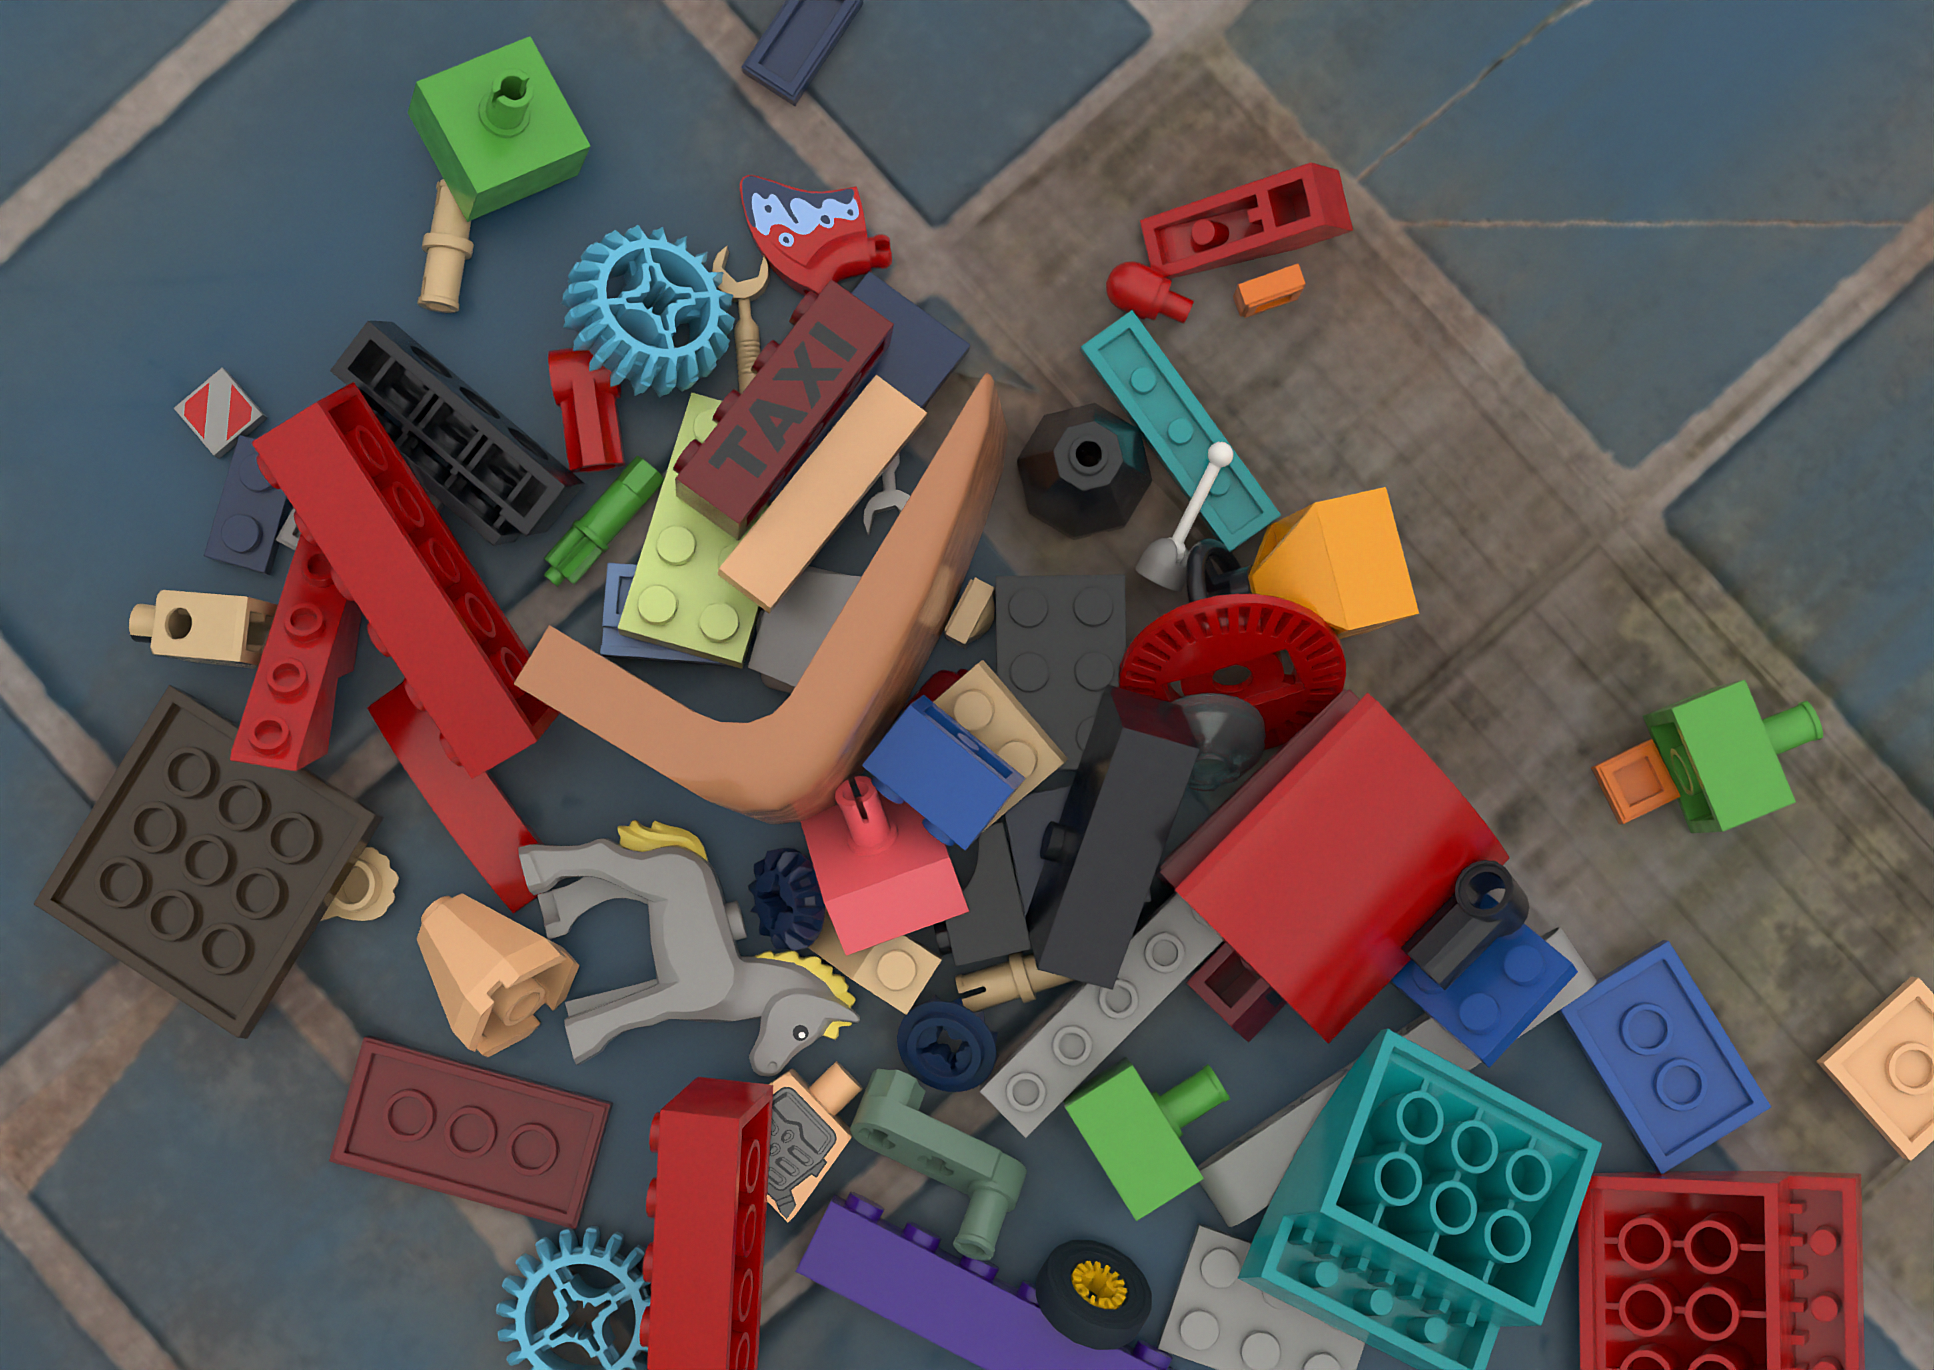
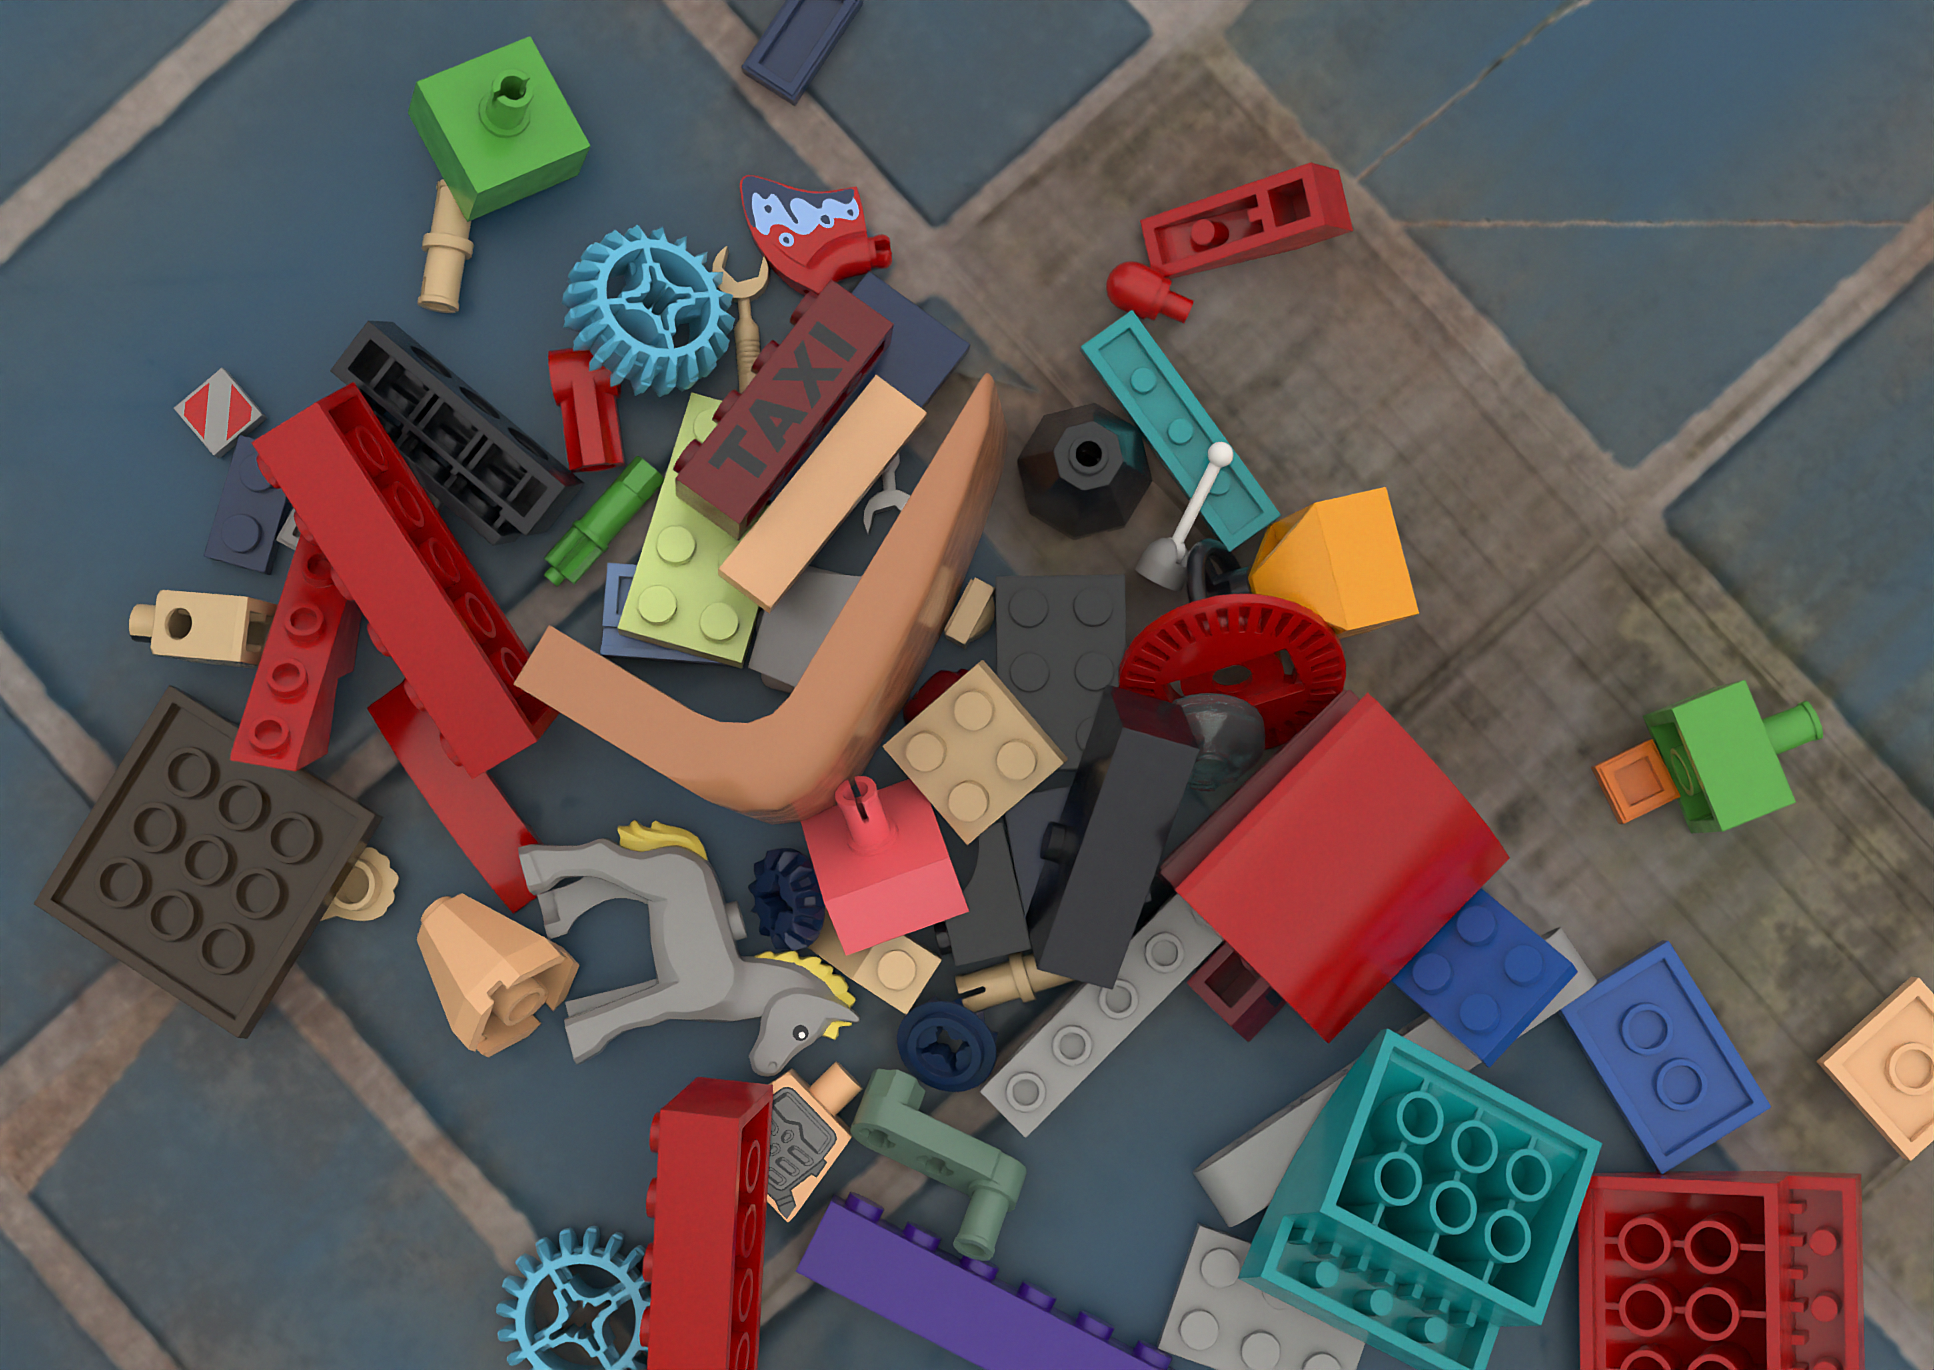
dark red tile [329,1036,613,1229] -> none
blue brick [862,695,1026,850] -> none
black bush [1035,1240,1152,1350] -> none
bright green brick [1063,1057,1230,1221] -> none
orange tile [1233,263,1306,318] -> none
black piece [1401,860,1530,990] -> none

